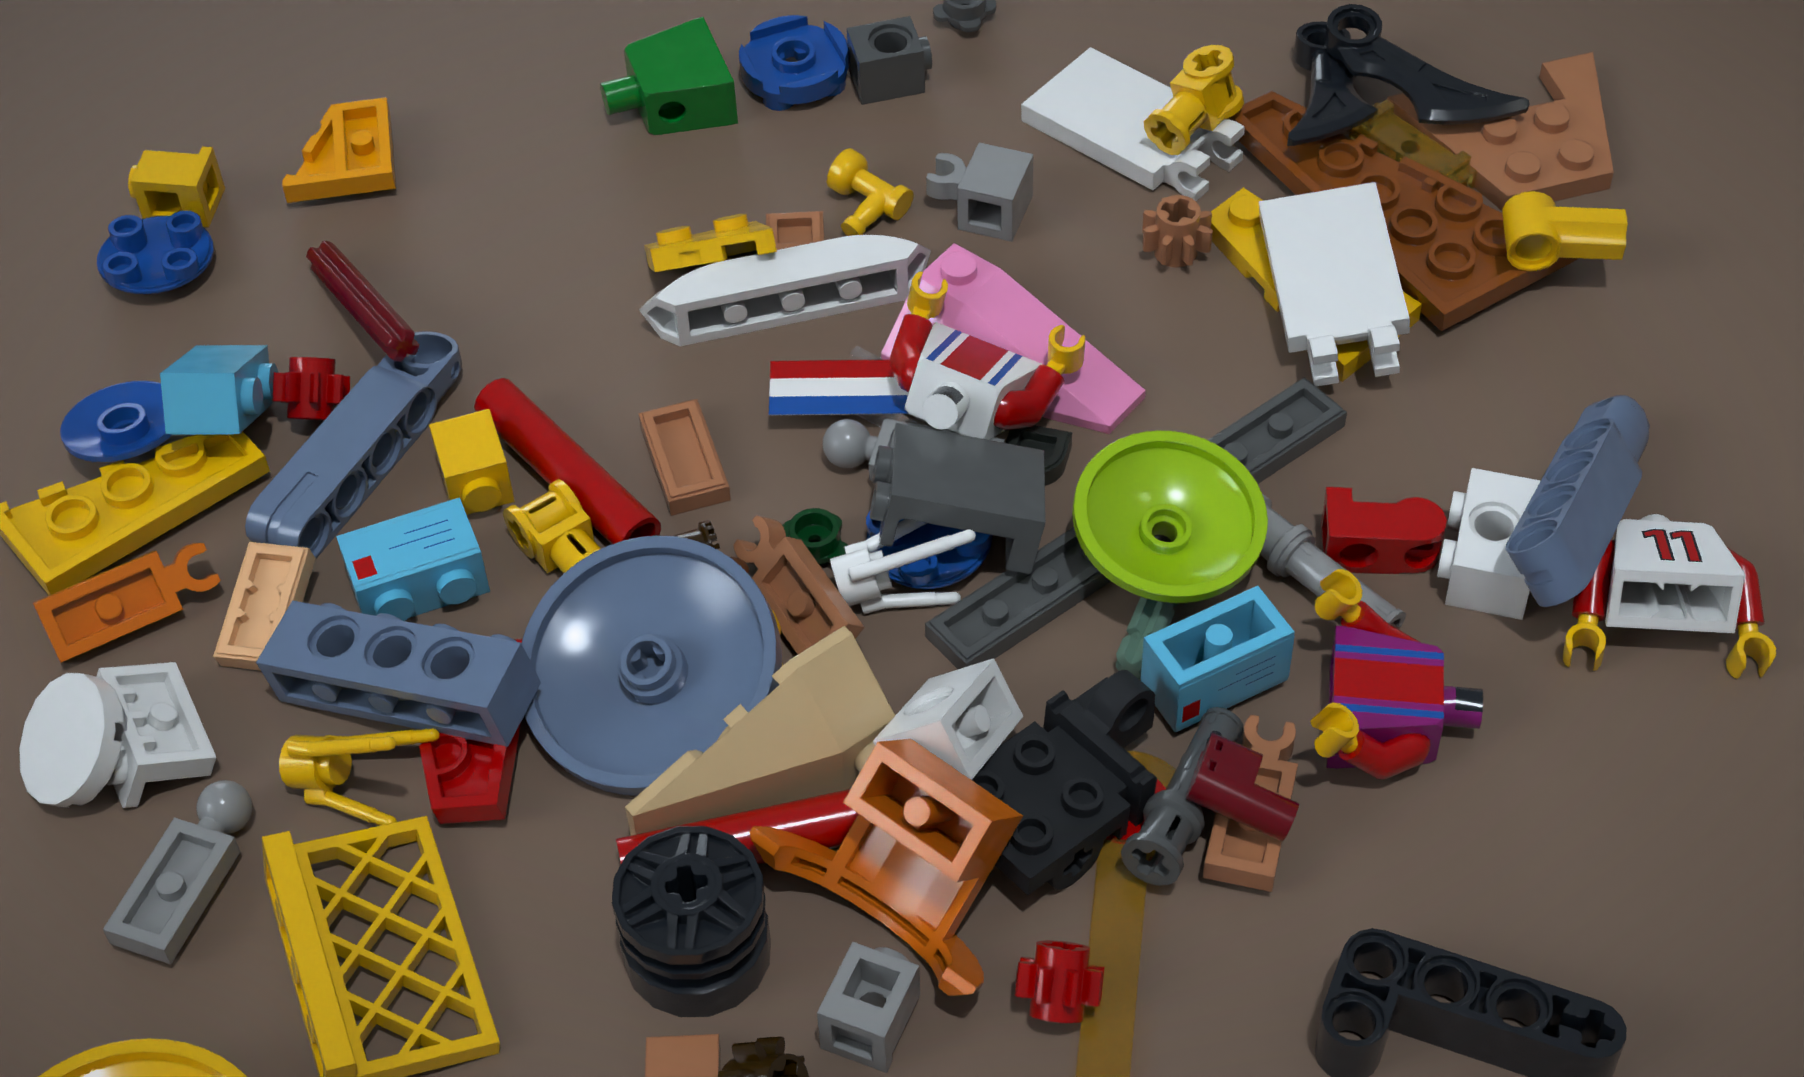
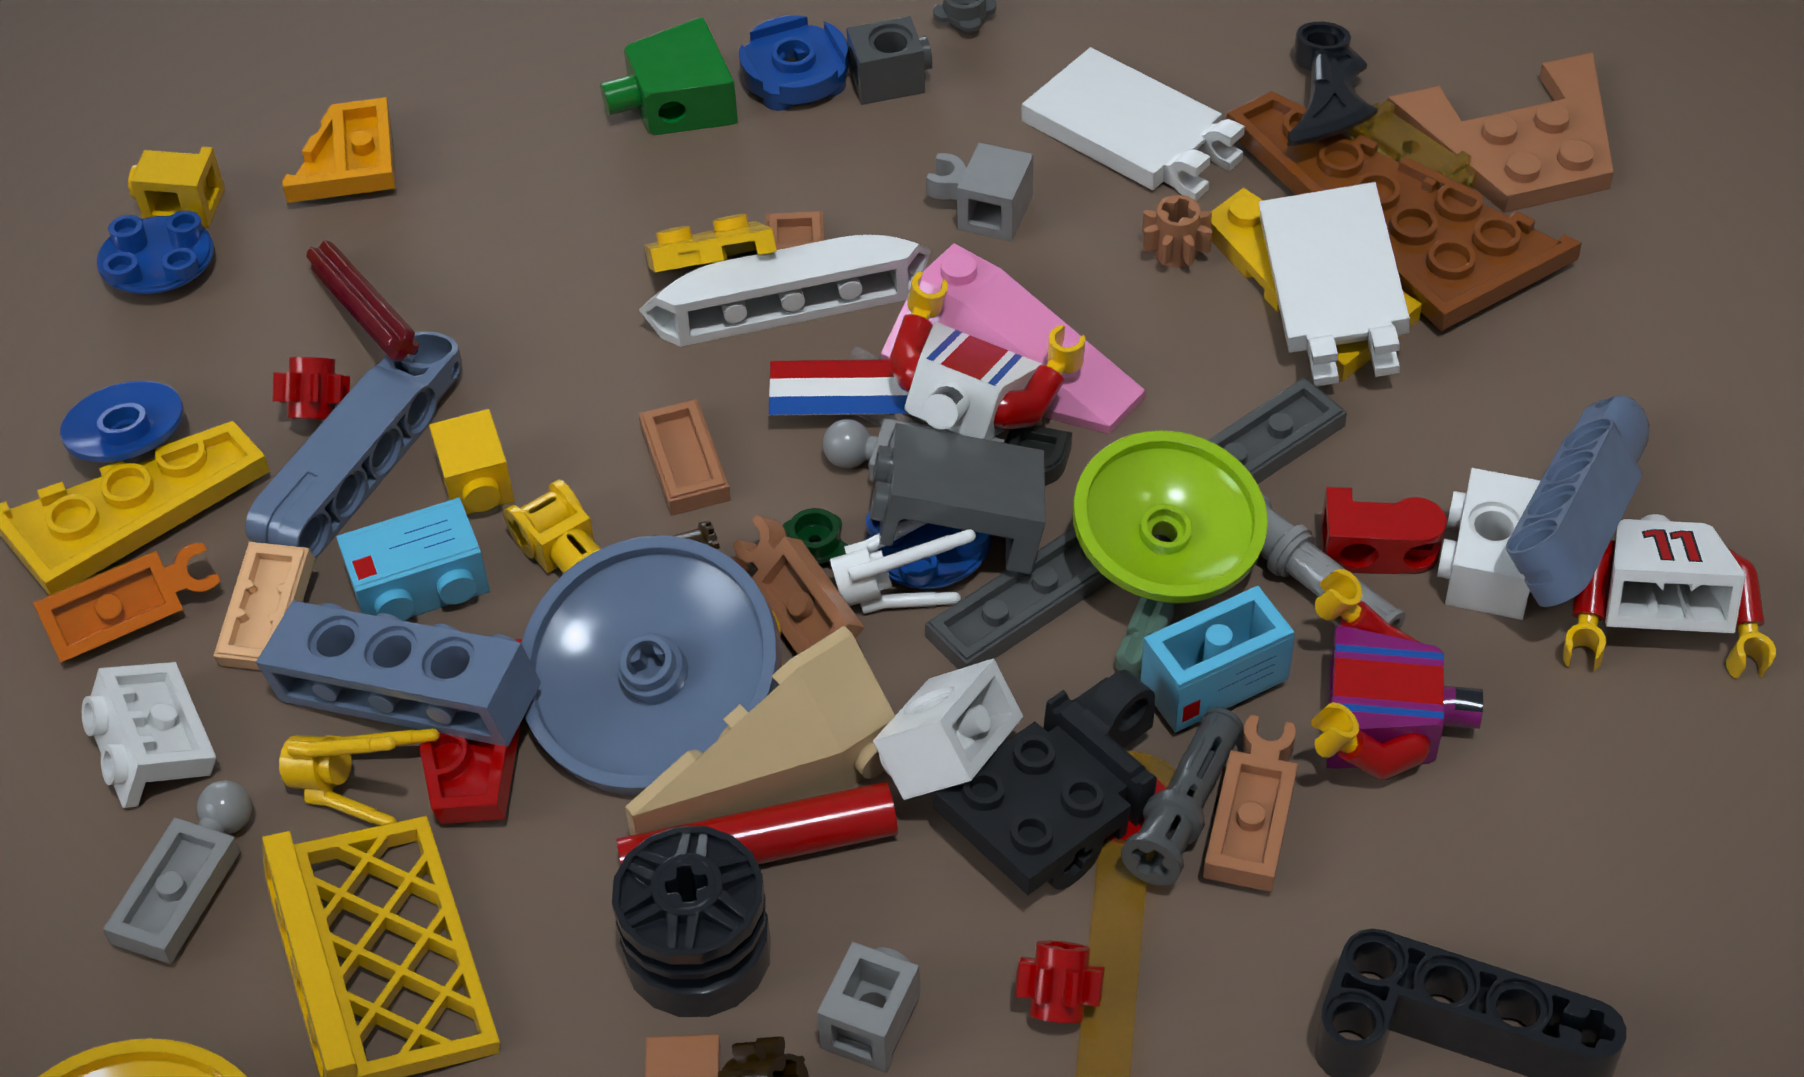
white tile [19,673,124,808] -> none
medium azure brick [160,345,278,435] -> none
red piece [474,378,661,544] -> none
orange piece [750,739,1023,996] -> none
yellow piece [827,148,914,236] -> none
yellow connector [1144,45,1244,155] -> none
dark red piece [1185,731,1299,842] -> none
black piece [1324,4,1530,125] -> none
yellow piece [1502,191,1628,271] -> none

